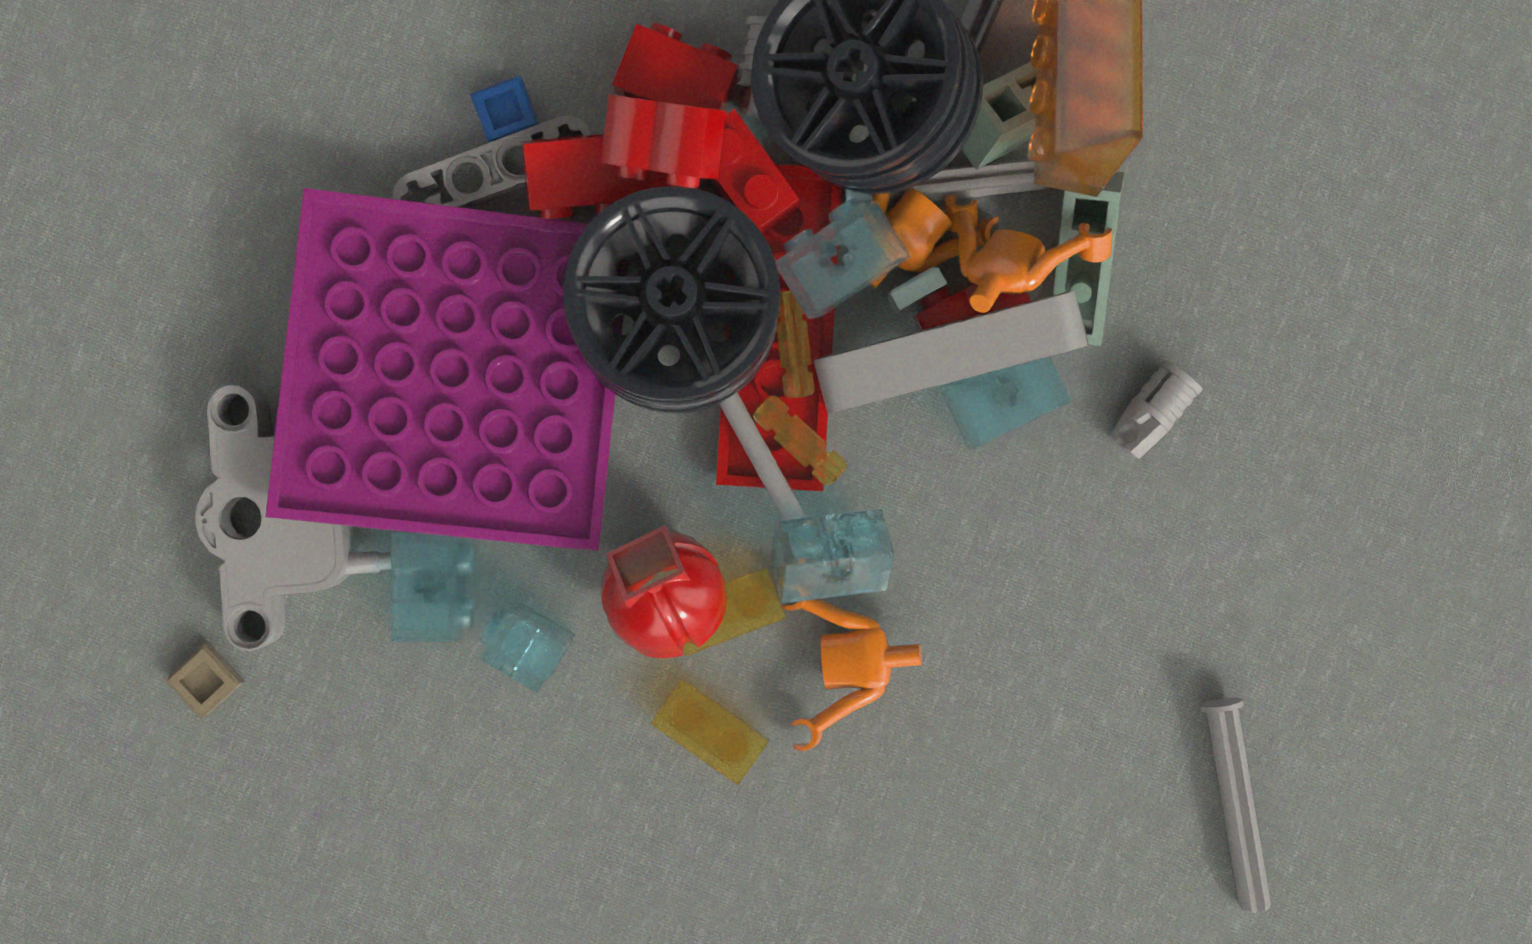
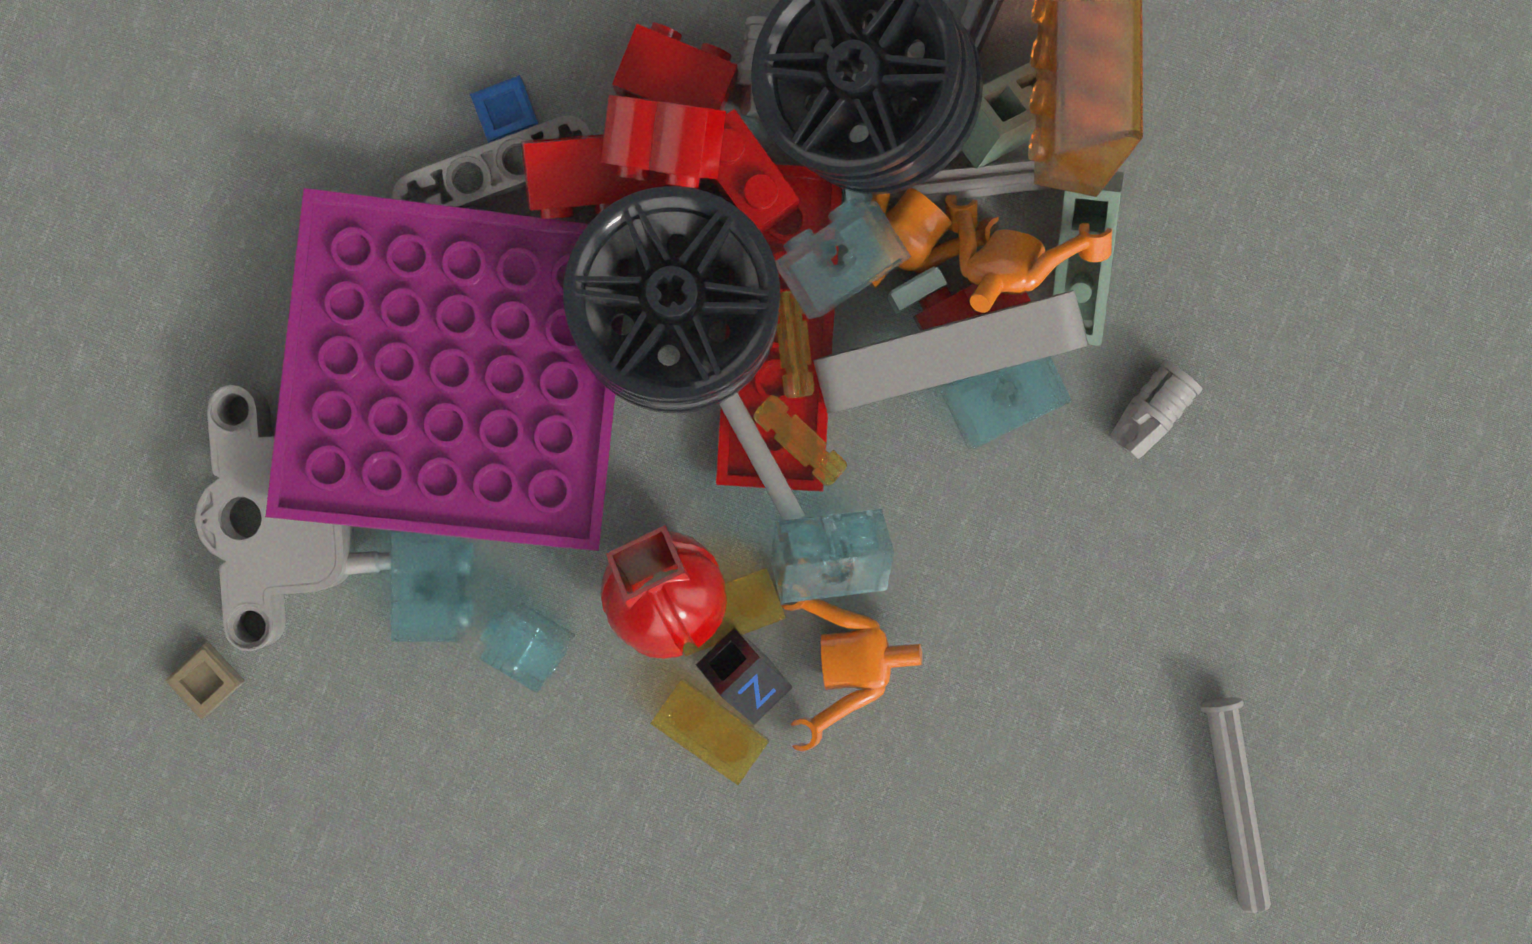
none -> black brick [695,627,793,725]

